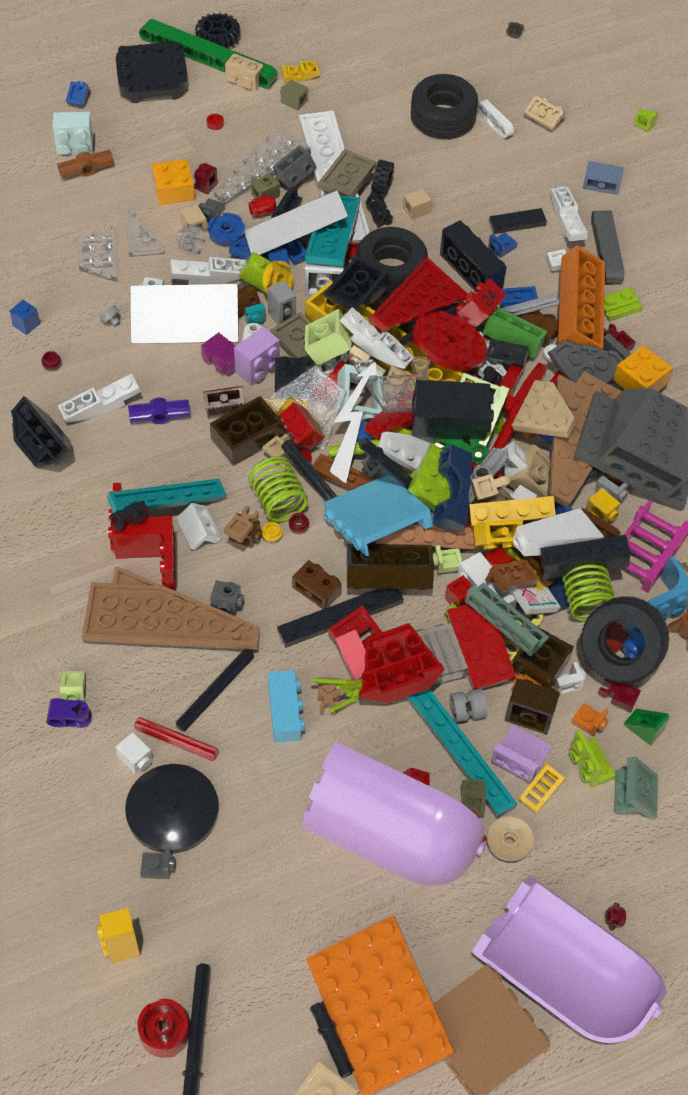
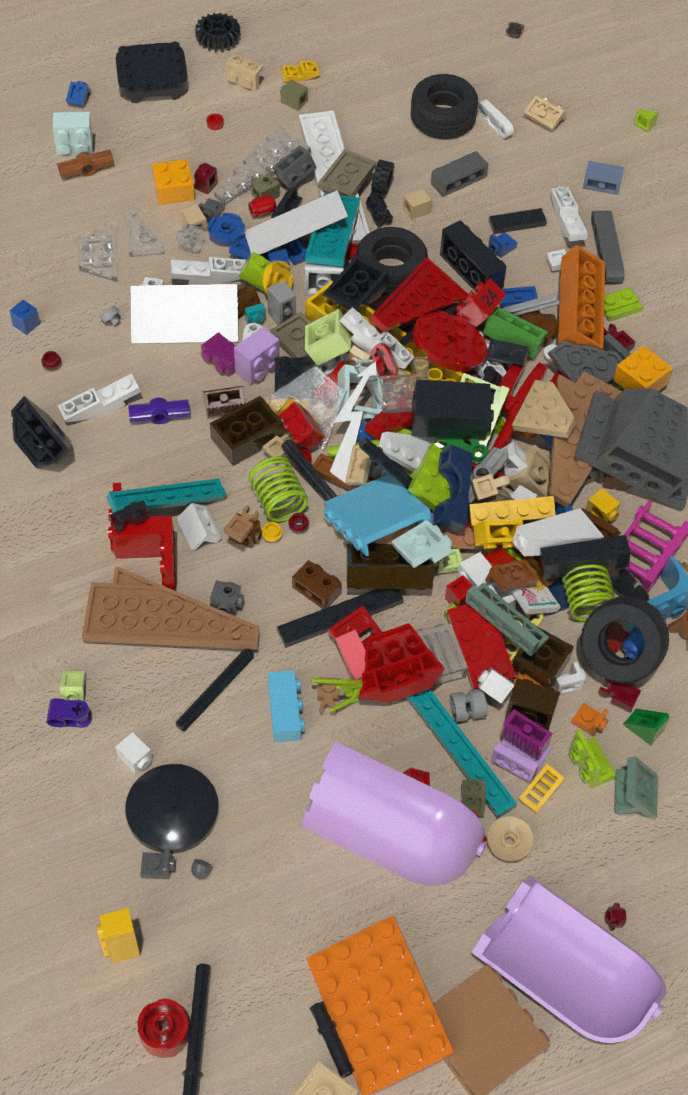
red axle [134,717,218,760] -> none
green beam [139,19,278,88] -> none
light grey bracket [595,476,629,502] -> none
none -> dark grey hinge [191,859,212,879]
none -> tan plate [345,445,371,486]
none -> red beam [371,343,399,381]
none -> light aqua plate [391,520,453,568]
none -> dark grey brick [431,151,489,197]
none -> white brick [478,667,514,704]
none -> magenta brick [501,709,553,760]
none -> black hinge [610,568,650,602]

